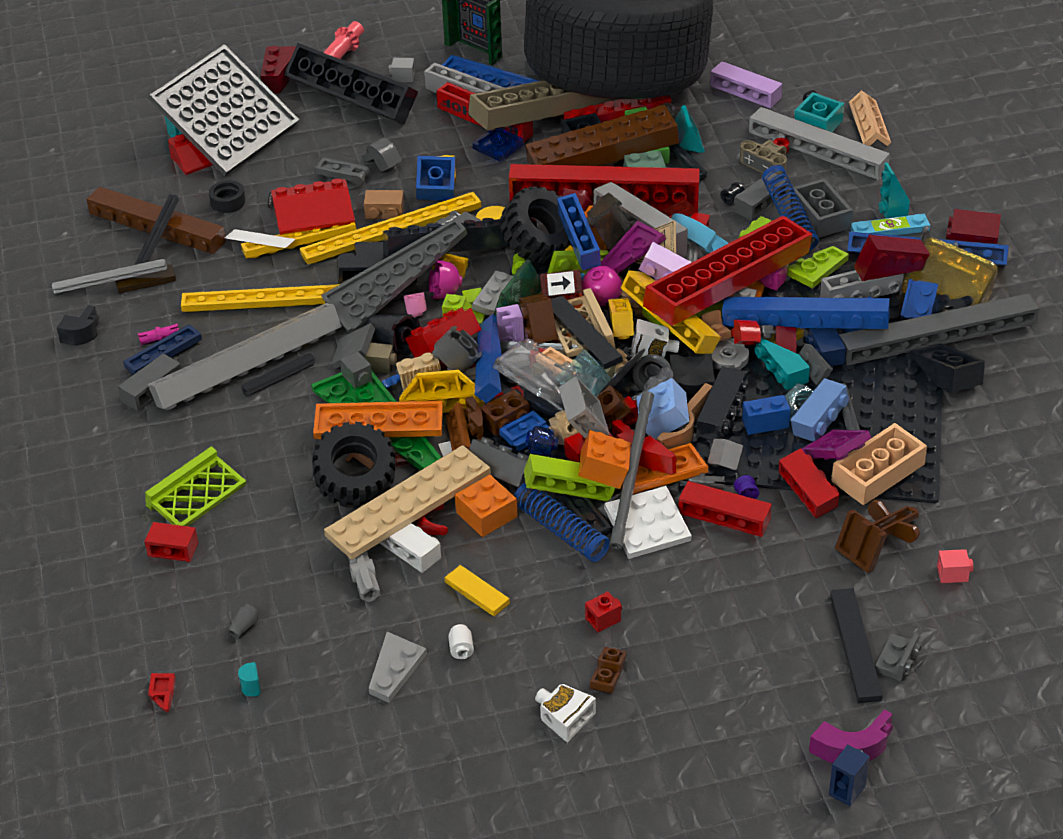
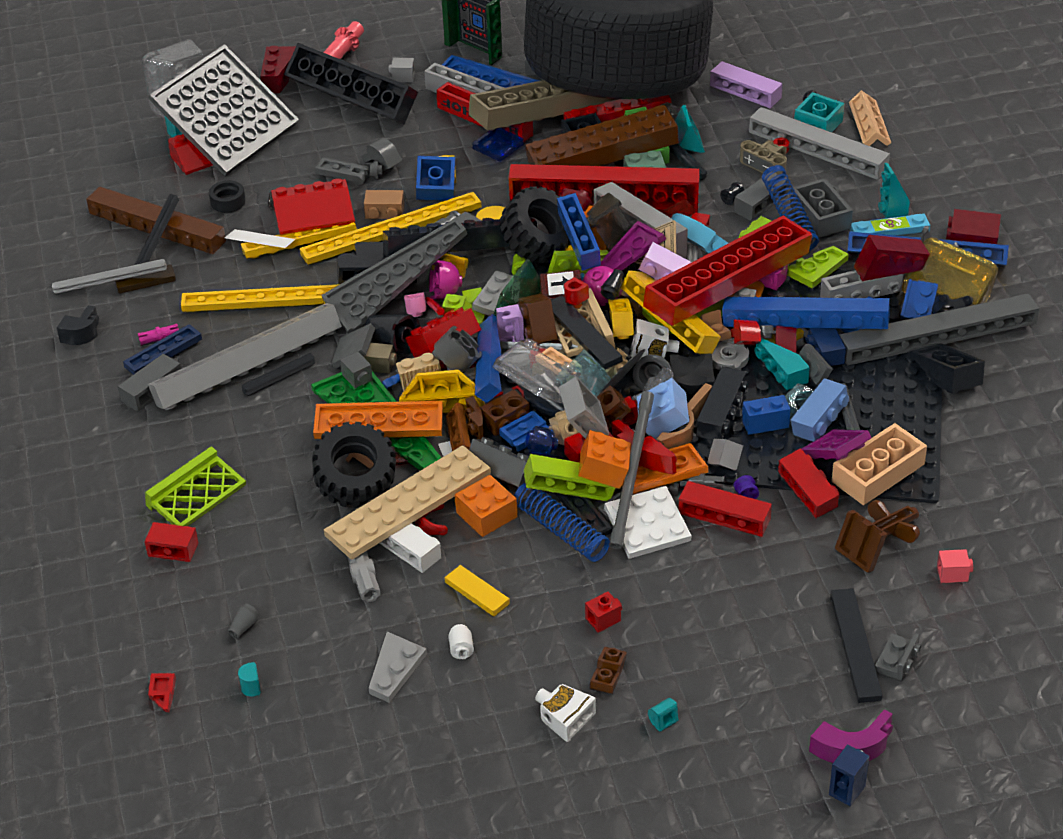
none -> clear windscreen [142,39,203,117]
none -> dark grey plate [370,161,383,180]
none -> red bar [425,297,445,315]
none -> red plate [564,277,589,306]
none -> black cone [601,269,625,300]
none -> teal brick [648,698,679,732]

